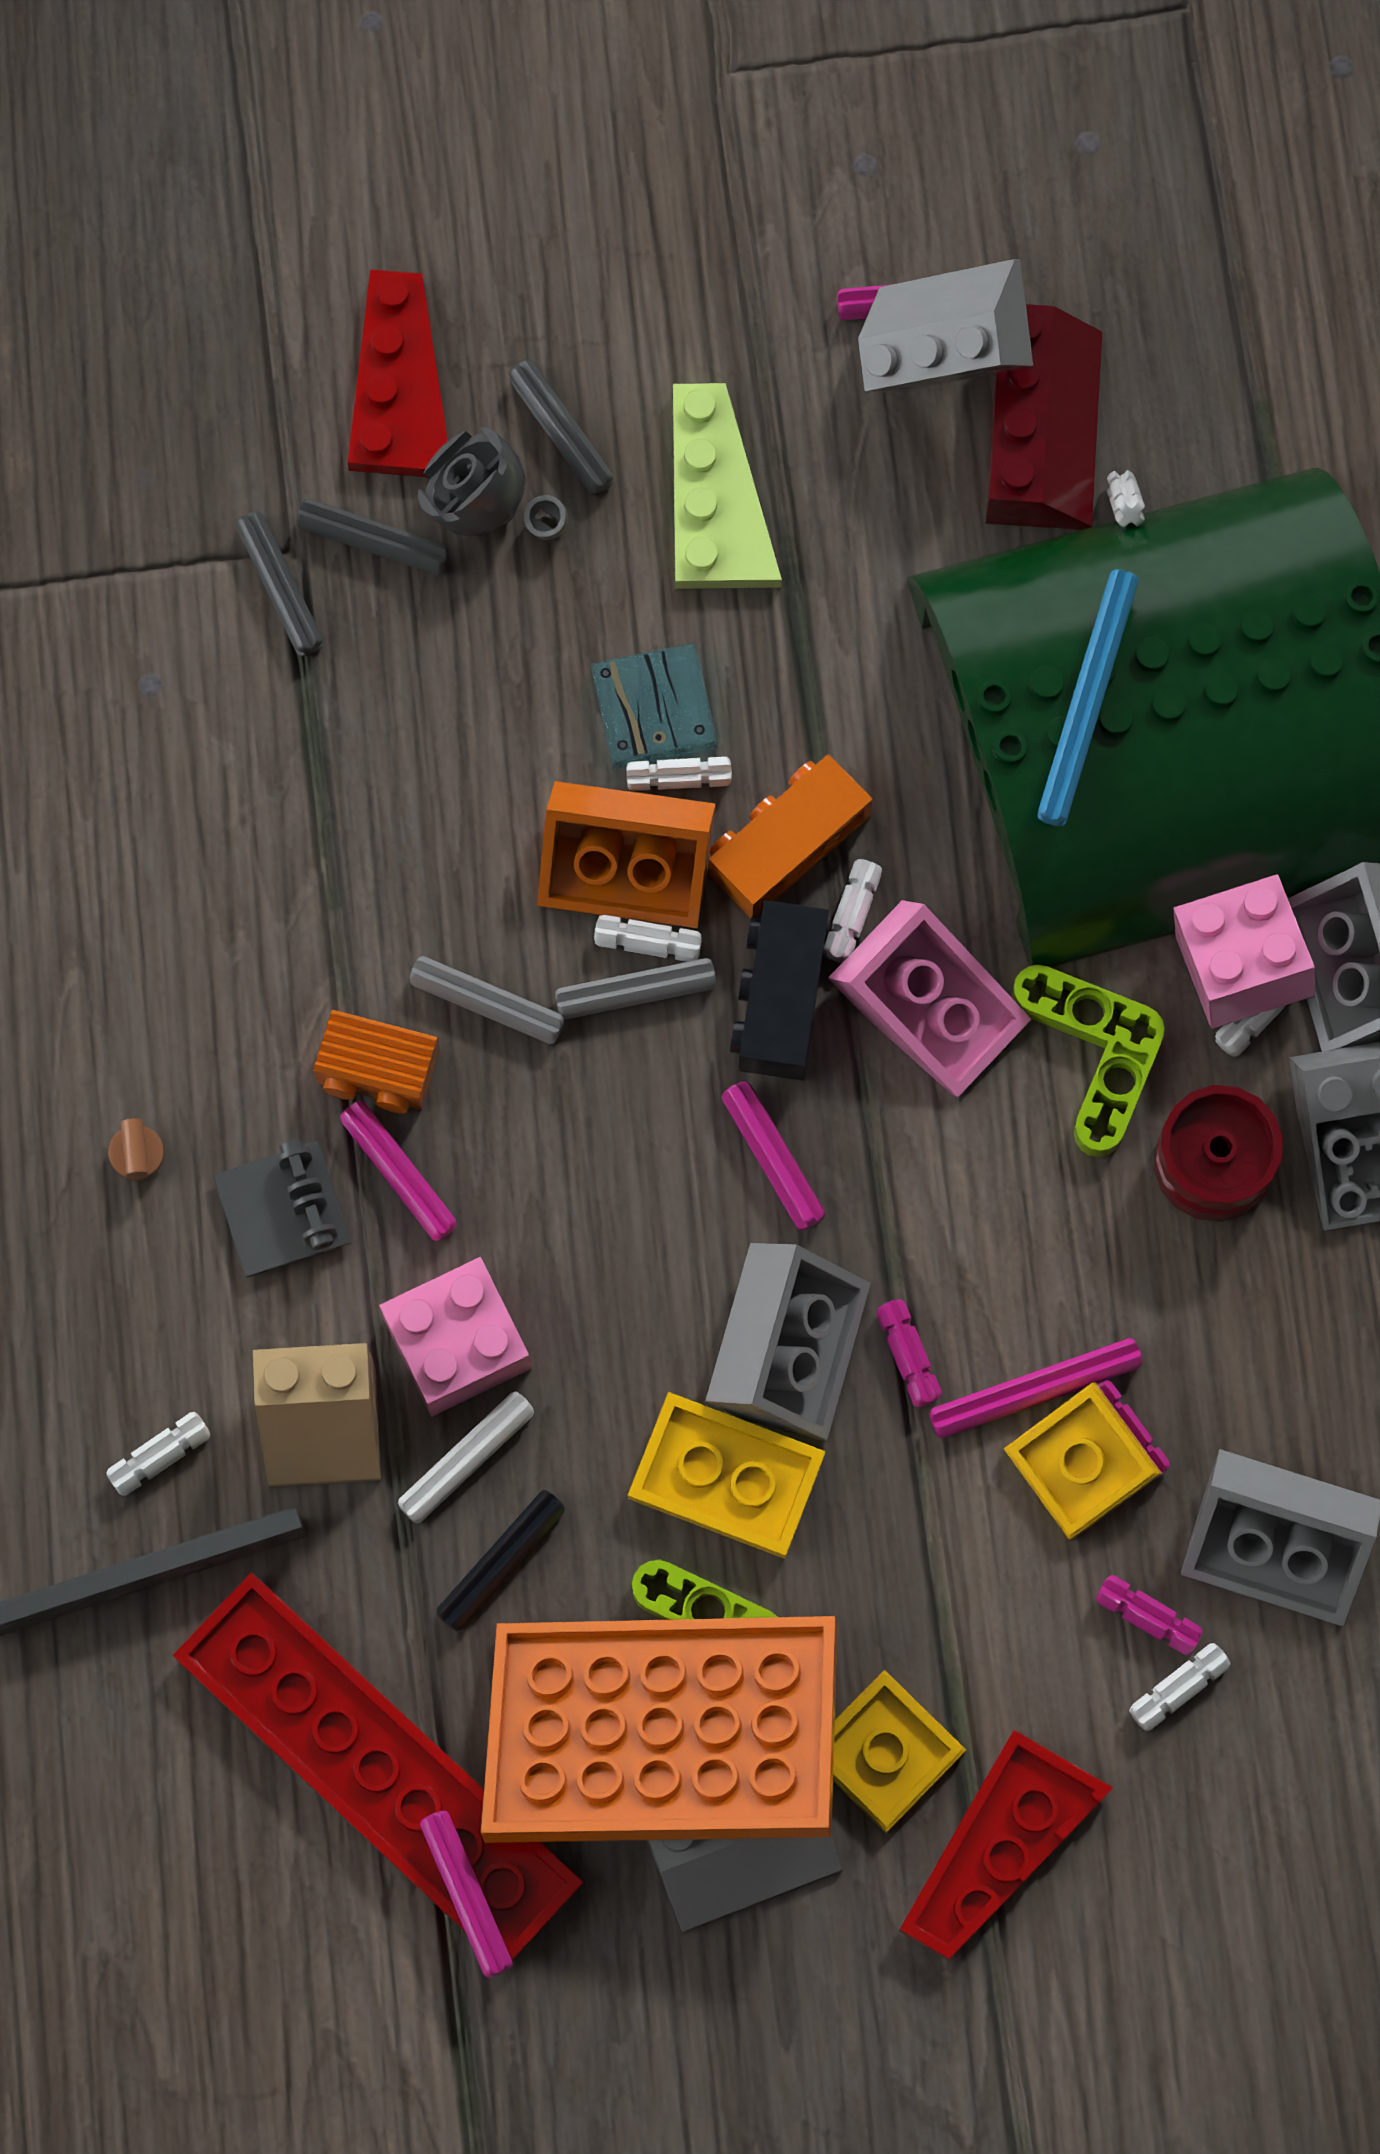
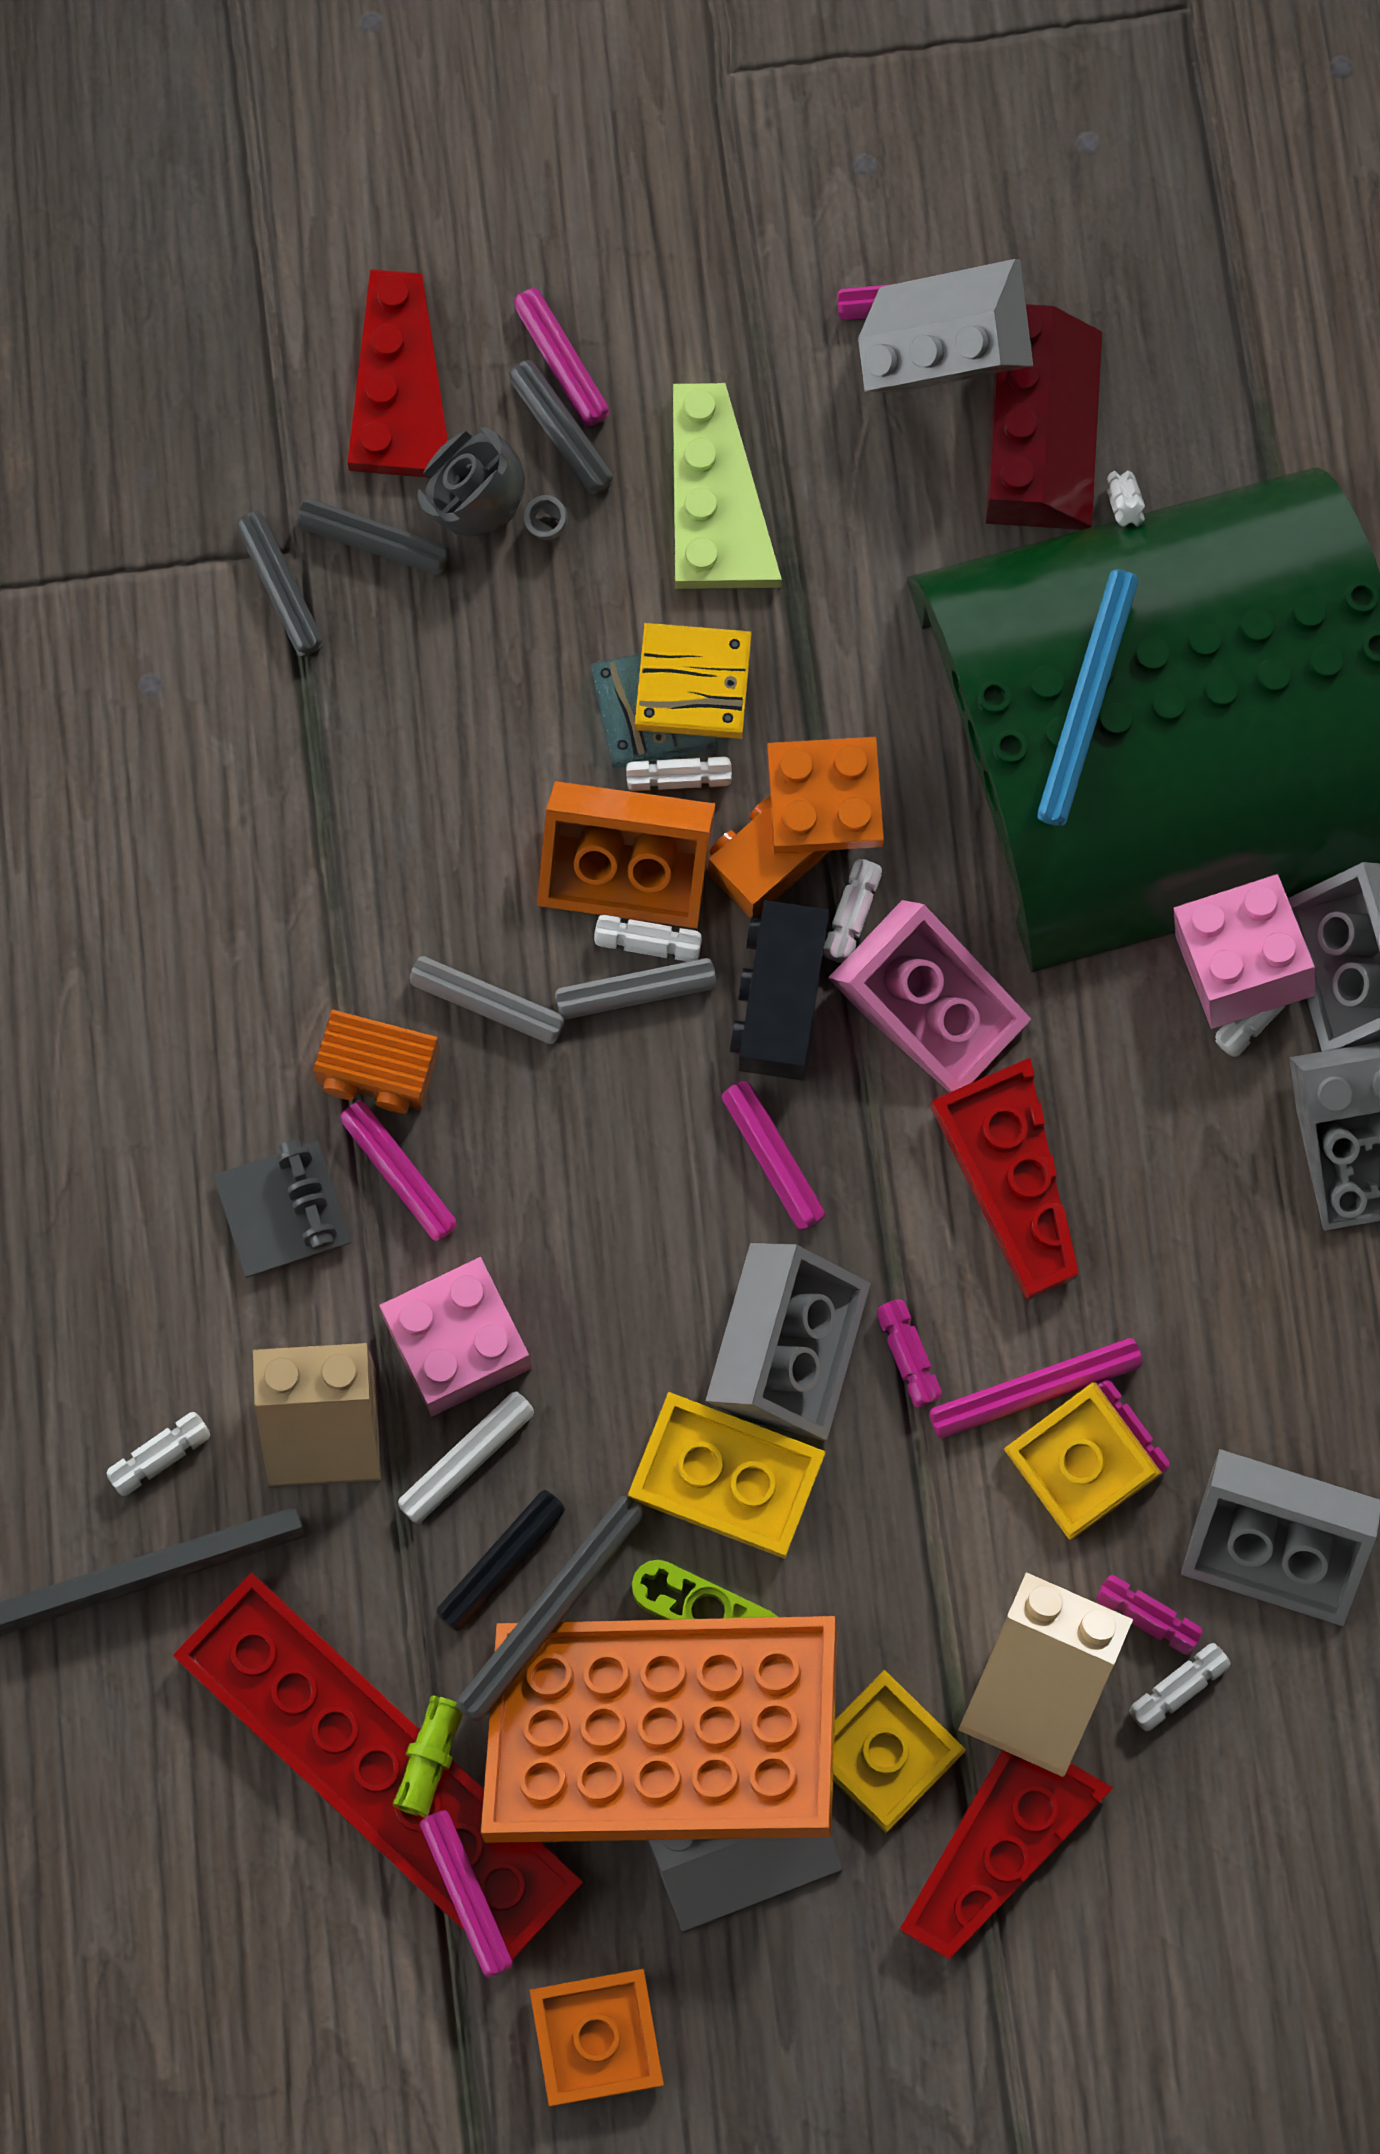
nougat plate [108,1118,164,1180] -> none
lime beam [1012,965,1165,1158] -> none
dark red wheel [1154,1085,1283,1222] -> none
none -> lime pin [393,1696,463,1818]
none -> dark grey axle [456,1495,645,1722]
none -> dark pink axle [514,288,609,427]
none -> orange plate [529,1969,664,2107]
none -> yellow tile [635,623,751,739]
none -> orange plate [767,737,884,853]
none -> red wing [930,1057,1079,1301]
none -> tan slope [958,1572,1133,1777]

